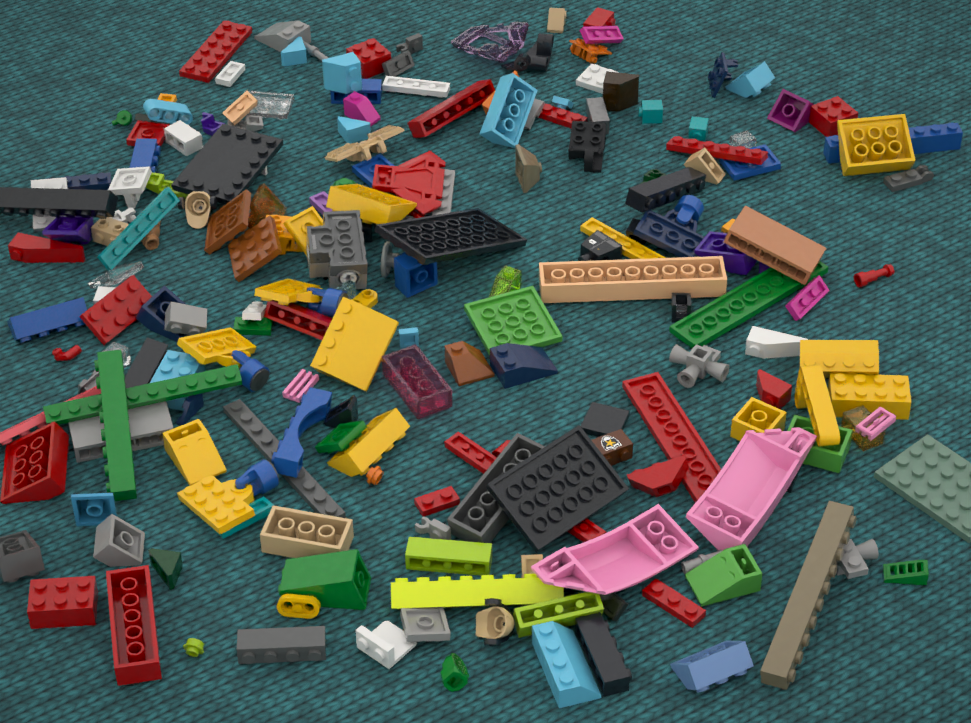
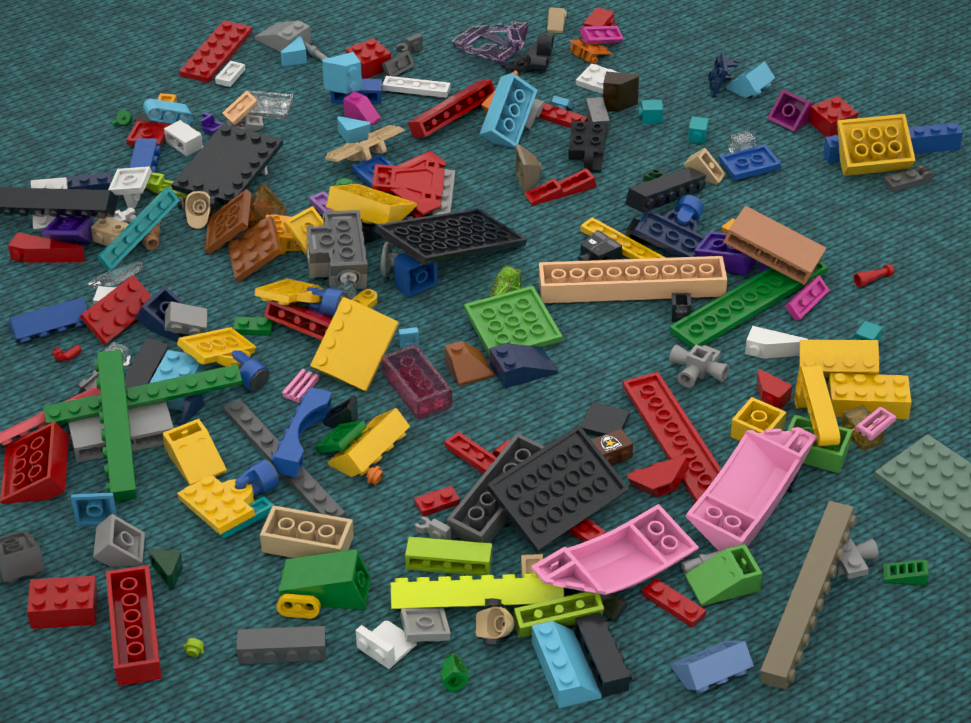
white plate [242,301,267,320] -> none
red plate [666,136,768,165] -> none
none -> red slope [524,168,597,206]
none -> teal brick [855,321,883,344]

